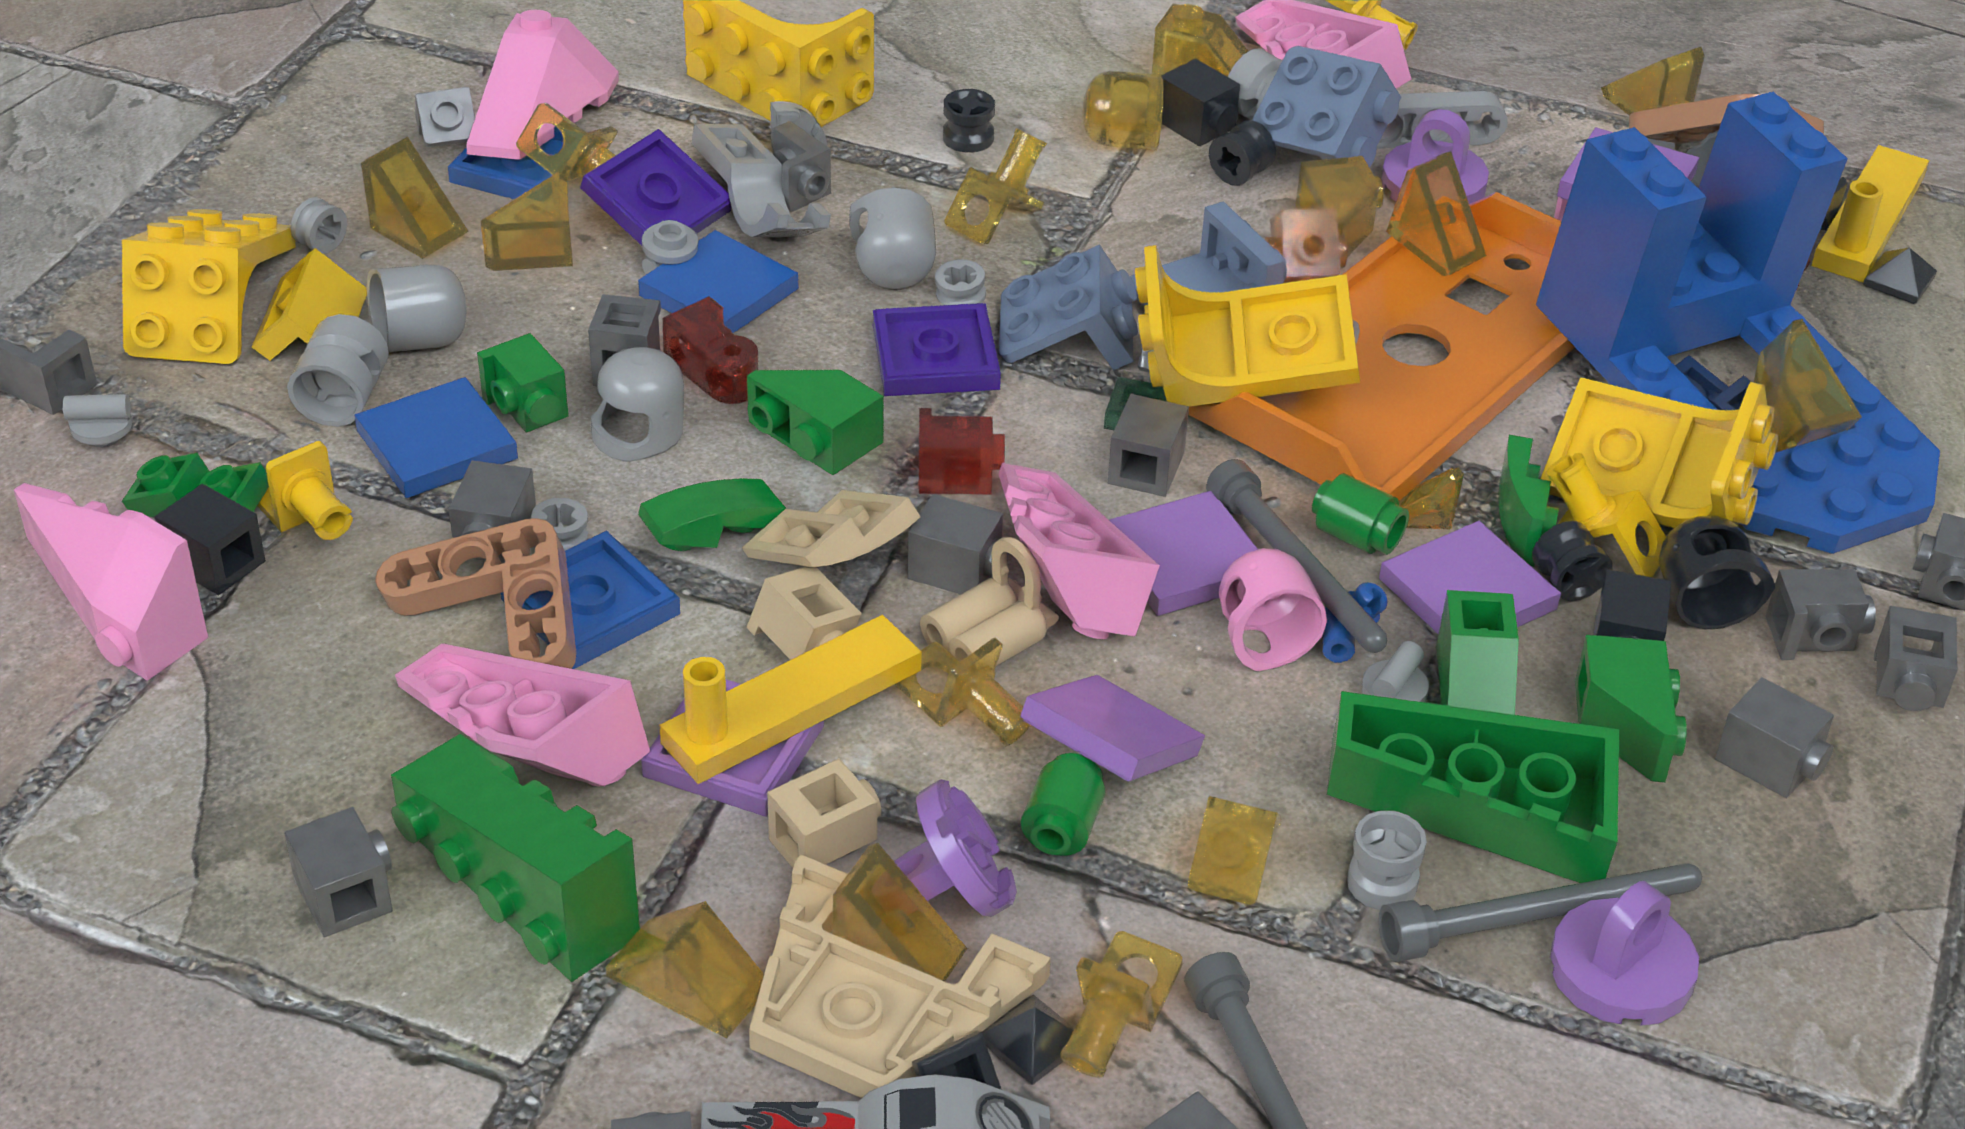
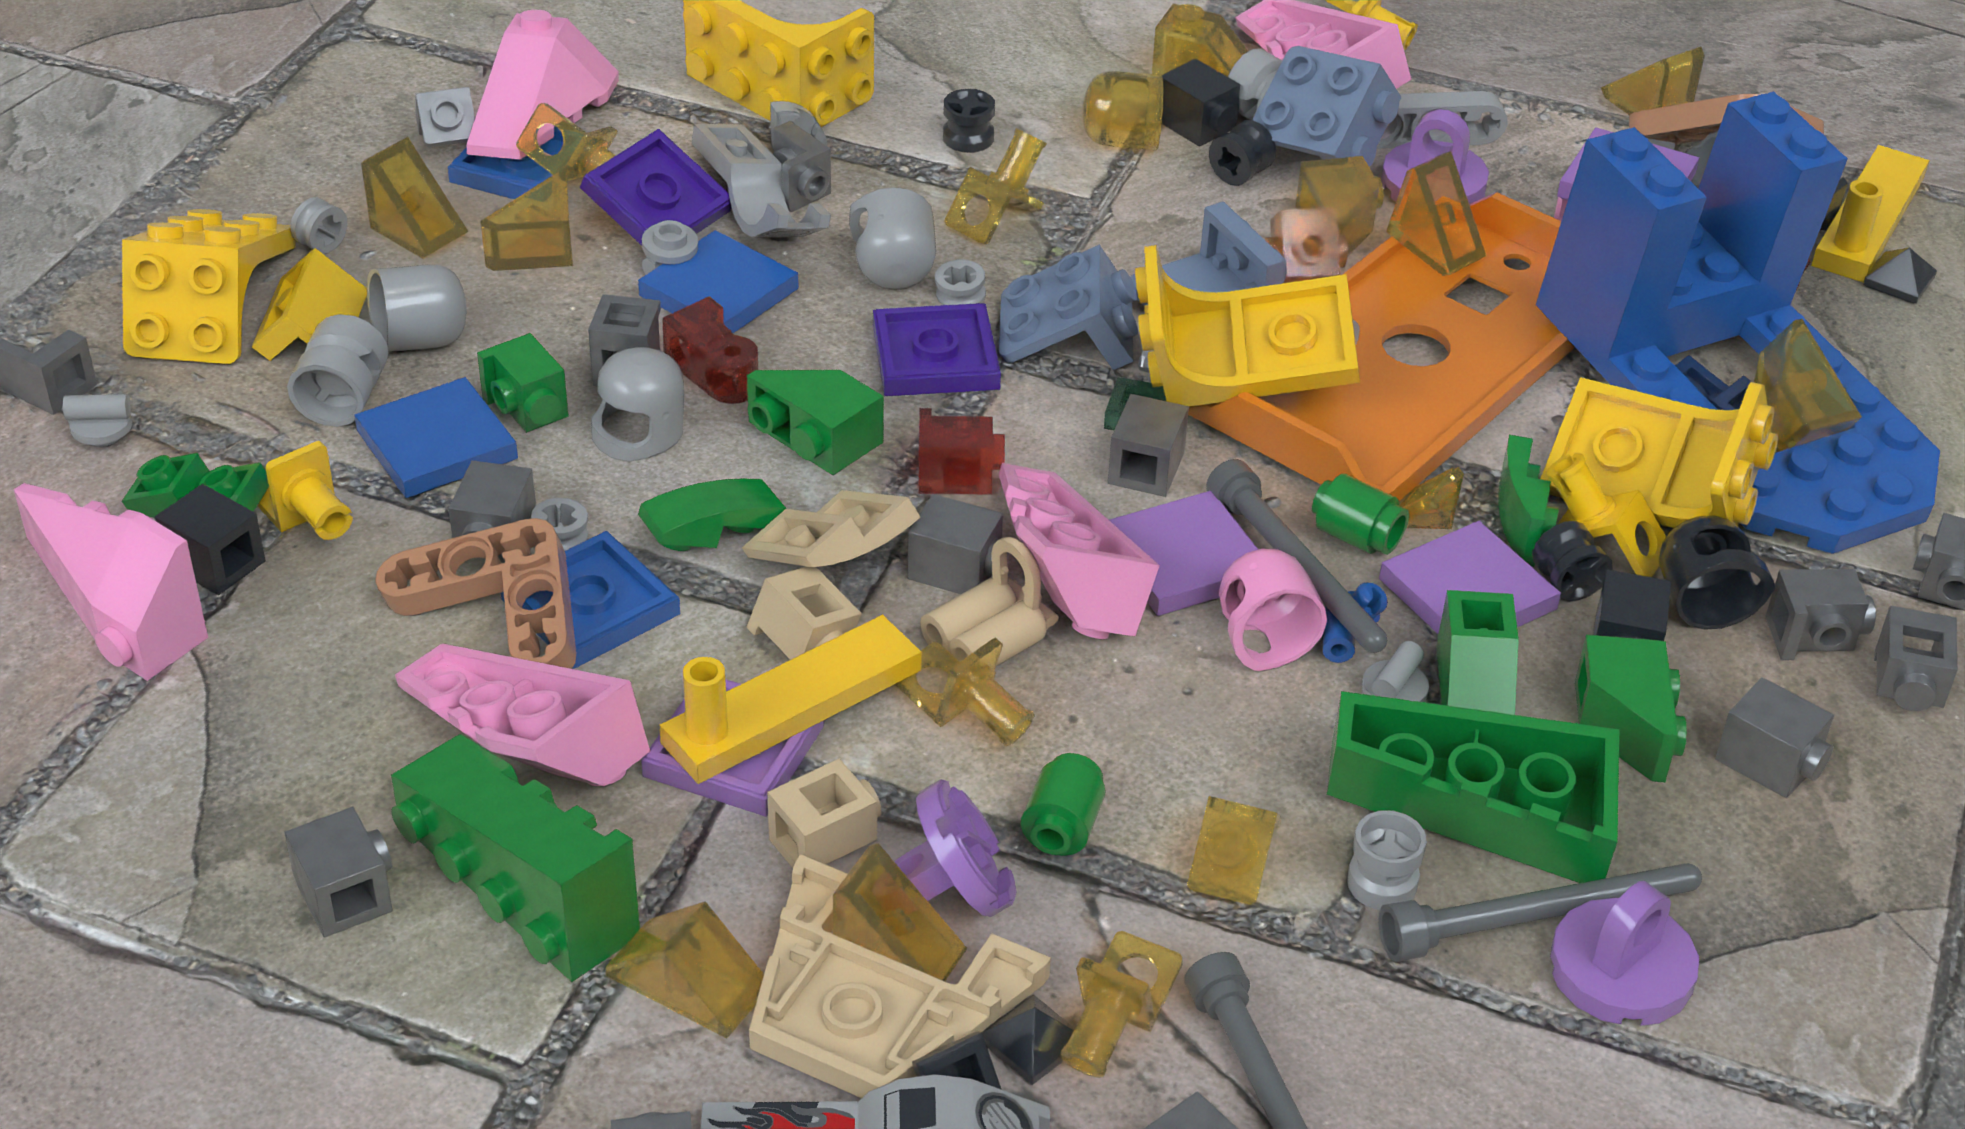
medium lavender tile [1020,675,1205,782] -> none

